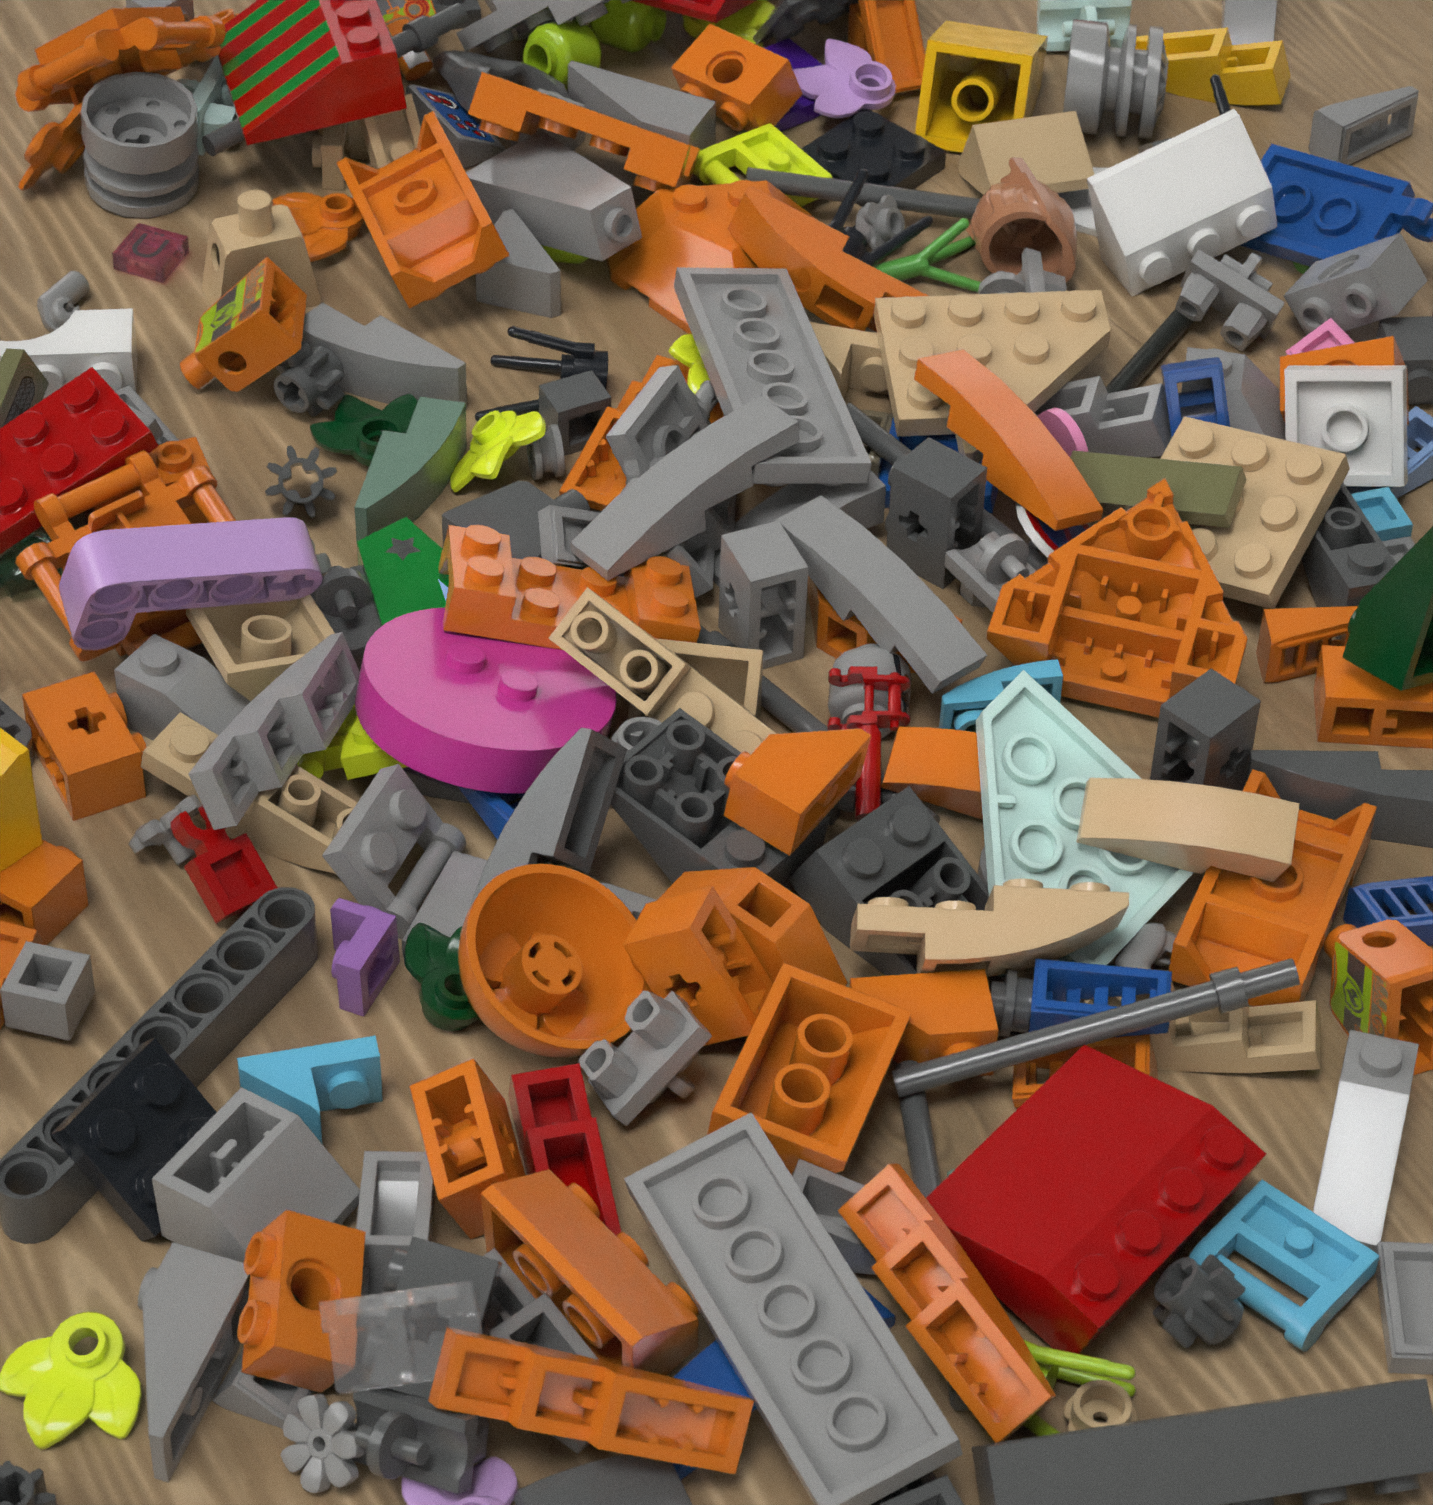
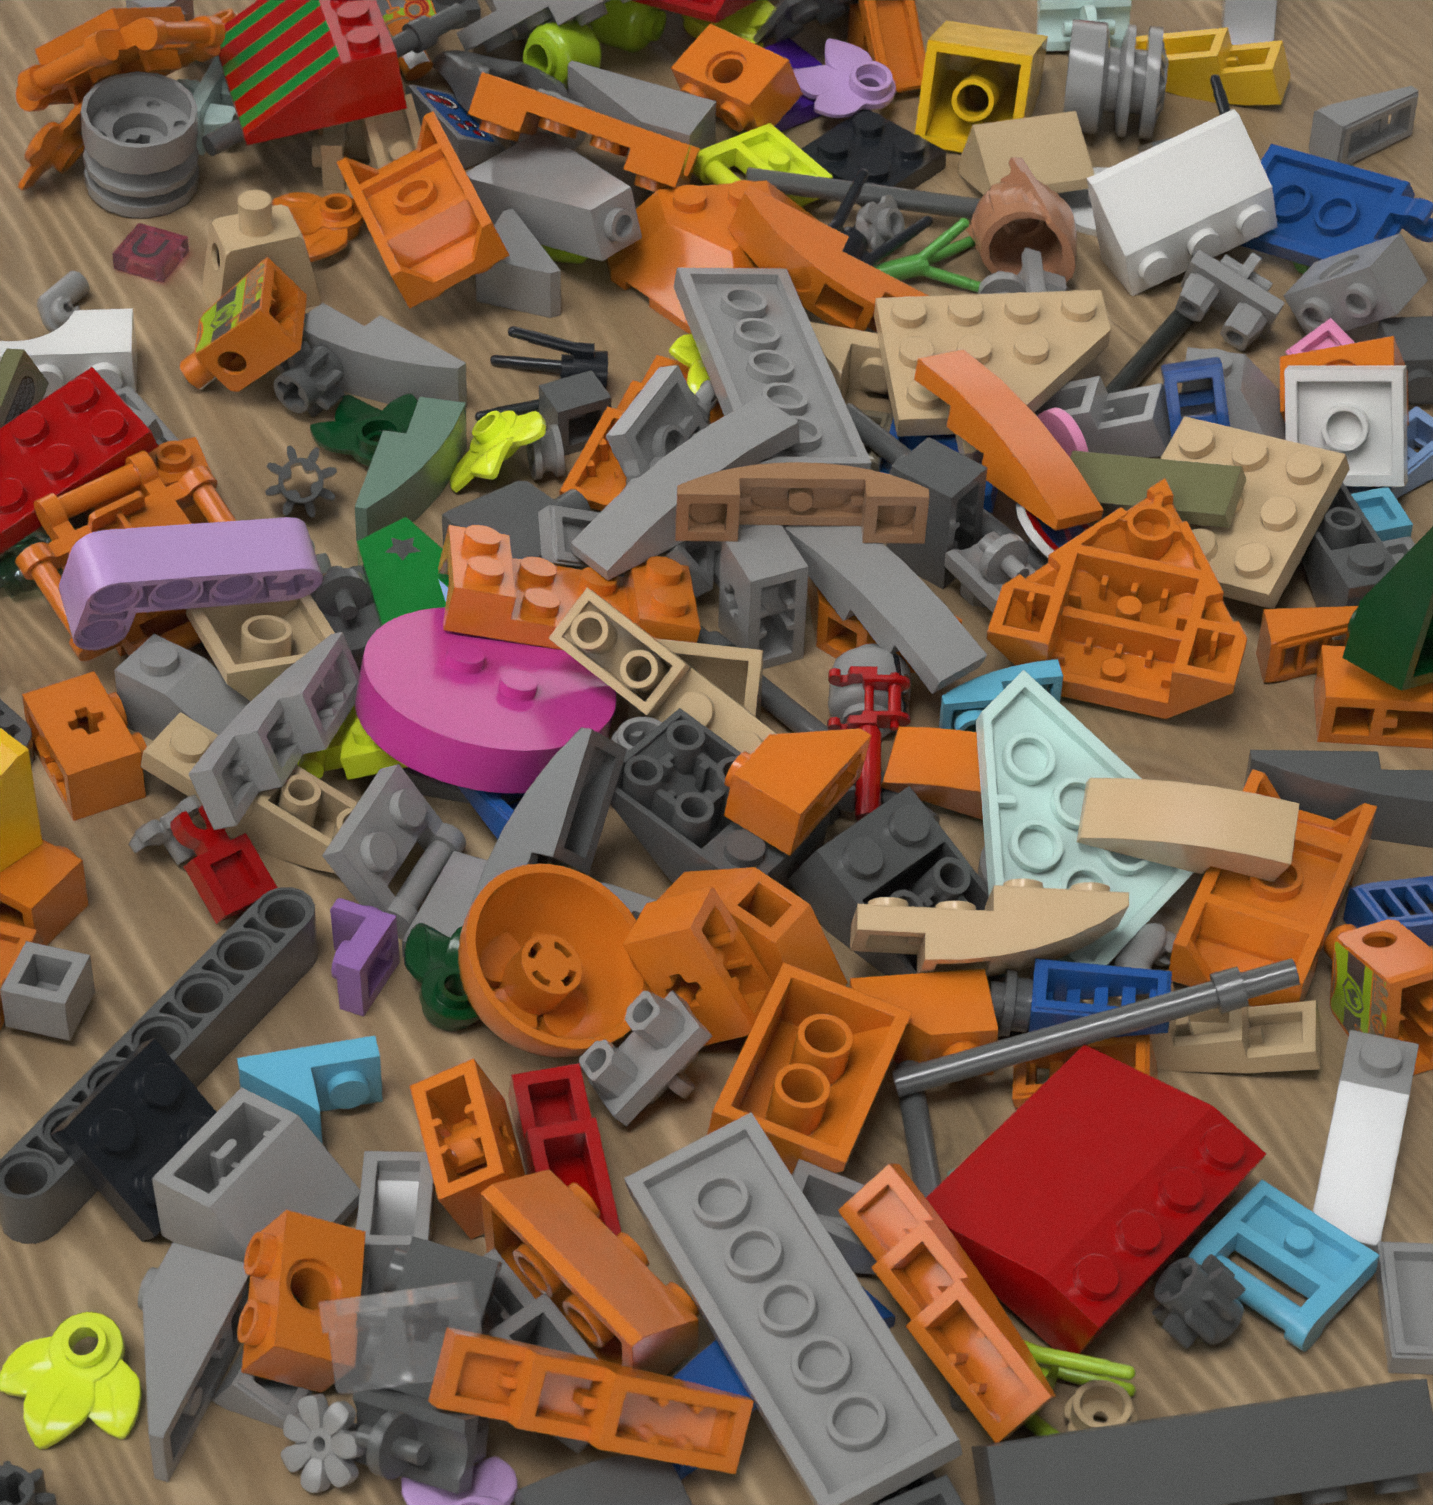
dark grey brick [1150,669,1261,791] -> none
none -> medium nougat slope [675,462,929,544]

